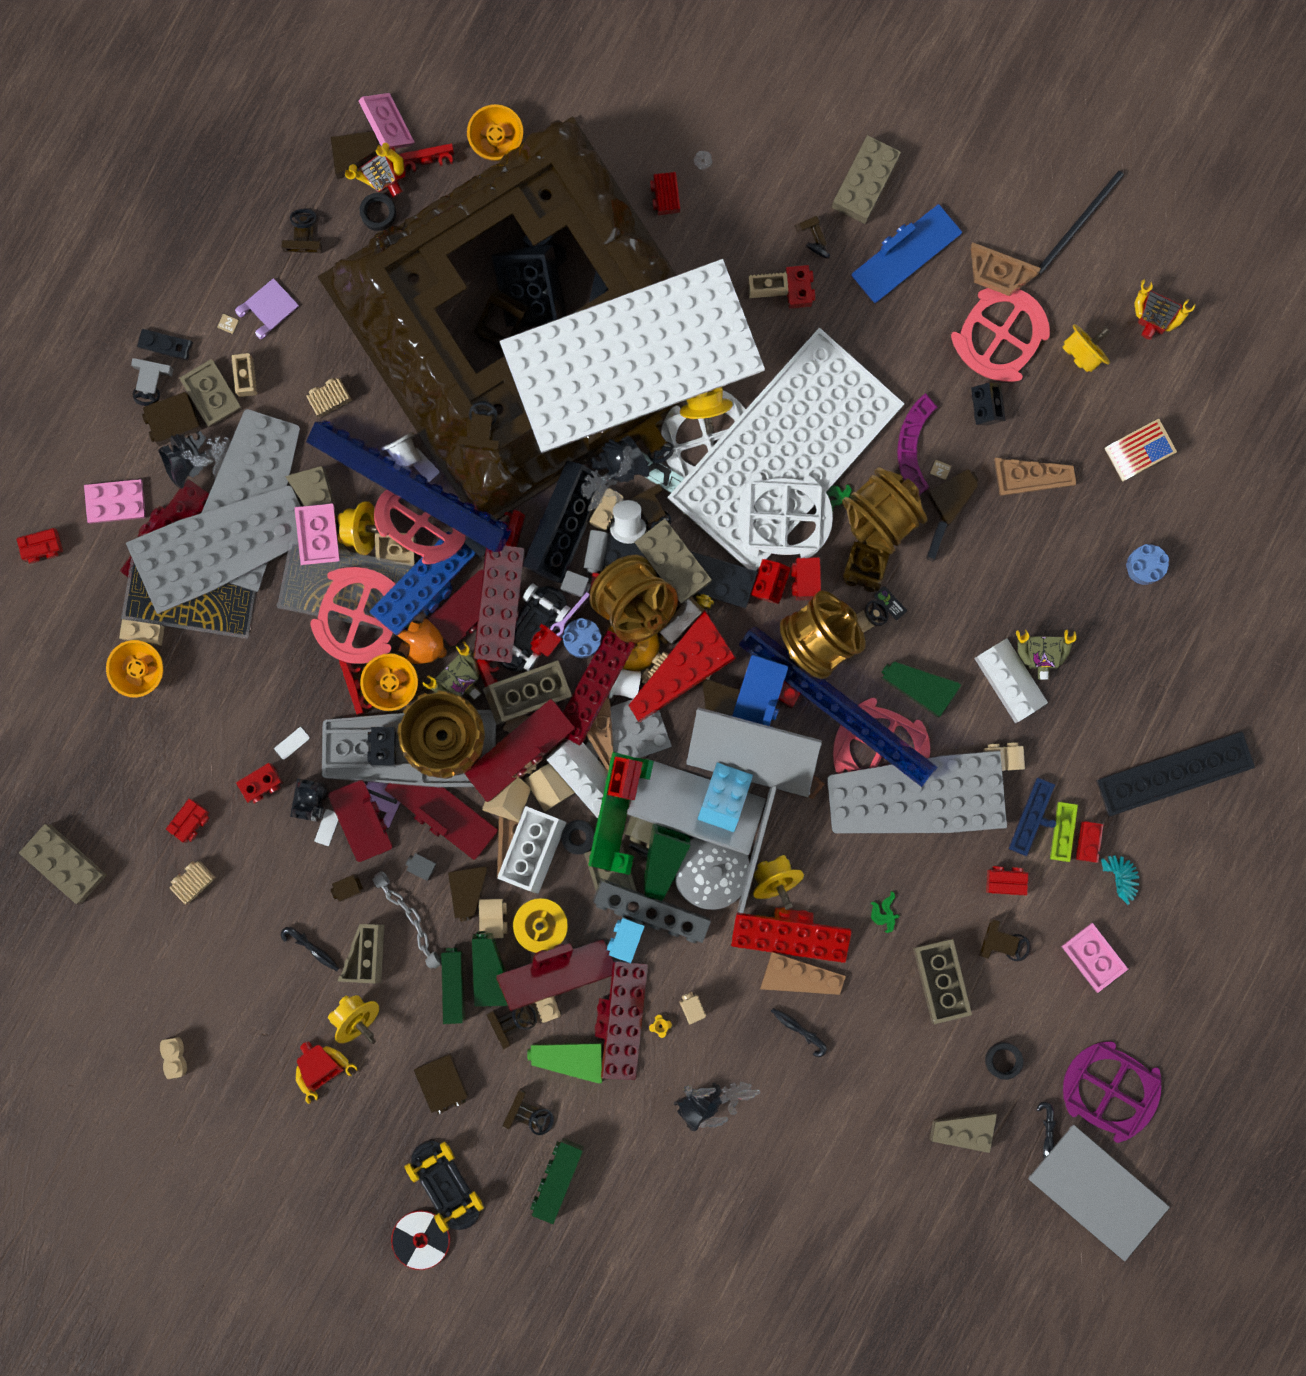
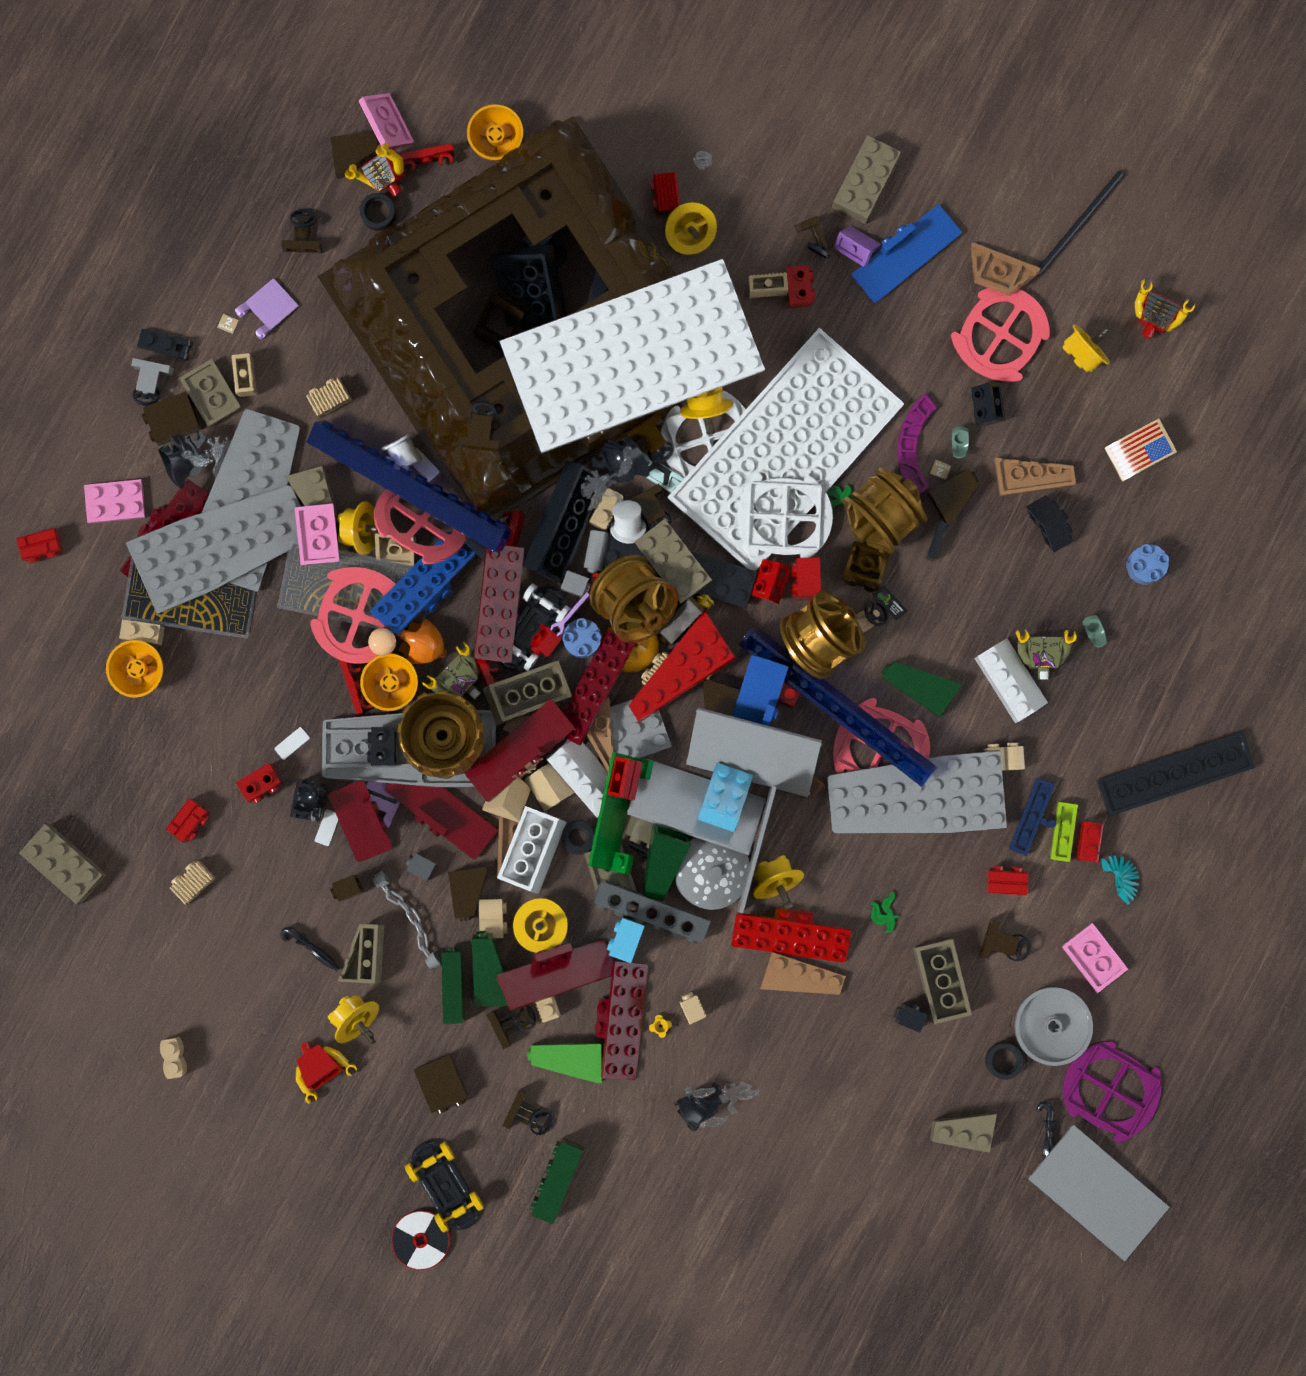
dark red bracket [428,569,483,647] -> none
white piece [608,669,641,699] -> none
black piece [771,1008,827,1057] -> none
none -> light nougat helmet [368,628,396,656]
none -> yellow piece [665,202,717,255]
none -> medium lavender panel [833,226,881,267]
none -> black brick [893,1002,927,1033]
none -> sand green hair [952,426,969,458]
none -> light grey dish [1014,987,1093,1066]
none -> black brick [1026,495,1073,552]
none -> sand green hair [1082,615,1107,647]

